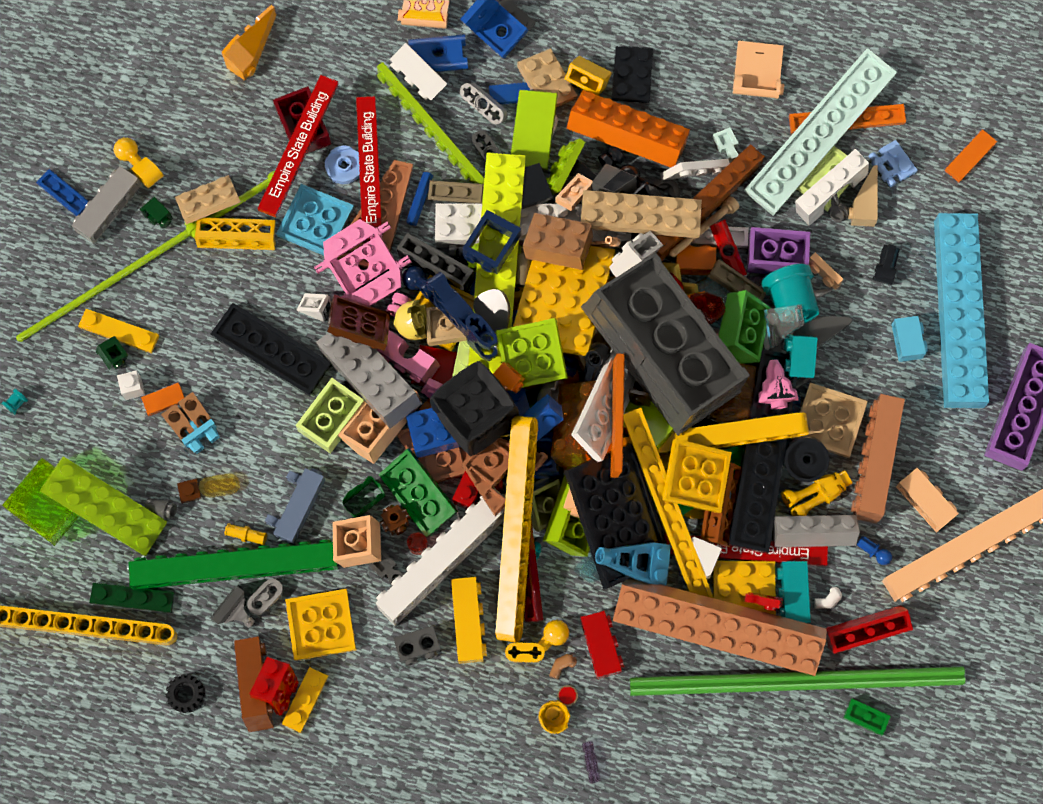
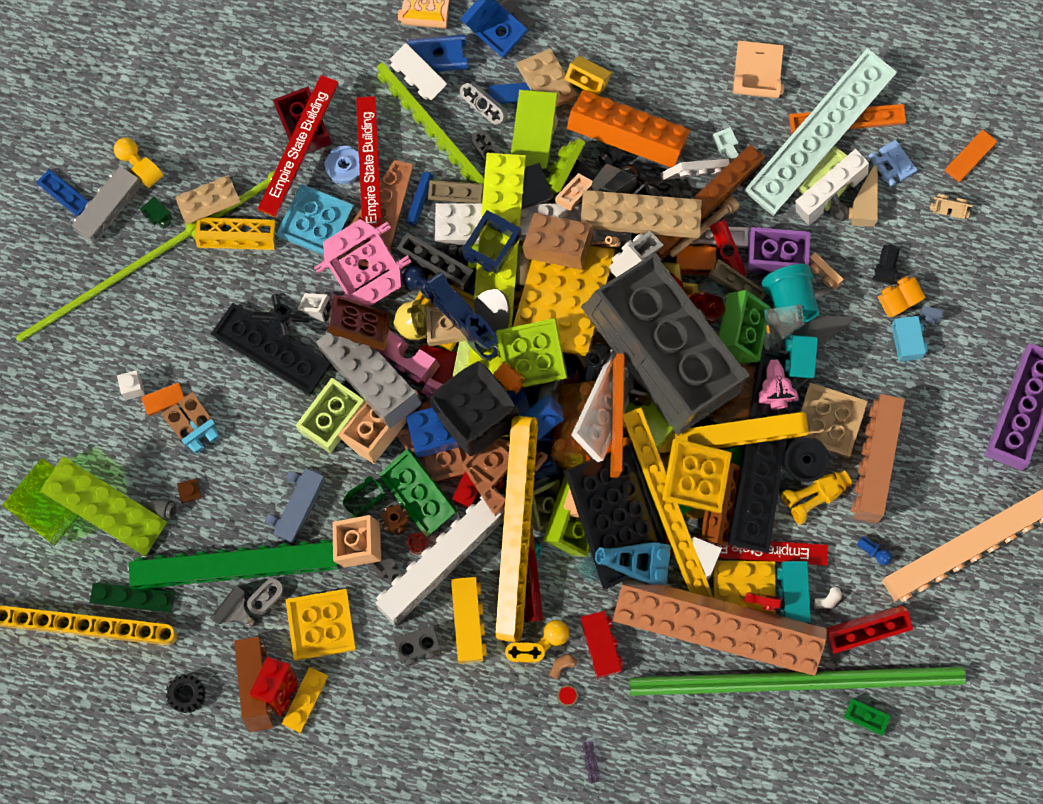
teal bush [1,388,28,415] -> none
yellow plate [78,309,159,354] -> none
dark green brick [95,336,128,370] -> none
clear yellow tile [199,474,240,498] -> none
light orange wedge [221,5,276,80] -> none
yellow pin [224,523,267,546] -> none
bright pink wheel [386,293,412,317] -> none
yellow hair [538,700,570,734] -> none
black plate [612,46,653,103] -> none
light grey brick [772,515,860,547] -> none
light nougat brick [896,468,958,533] -> none
medium azure brick [934,213,989,408] -> none
none -> black bar [250,294,310,341]
none -> light orange brick [877,276,926,317]
none -> sand blue plate [919,306,943,324]
none -> tan hinge [930,194,973,219]

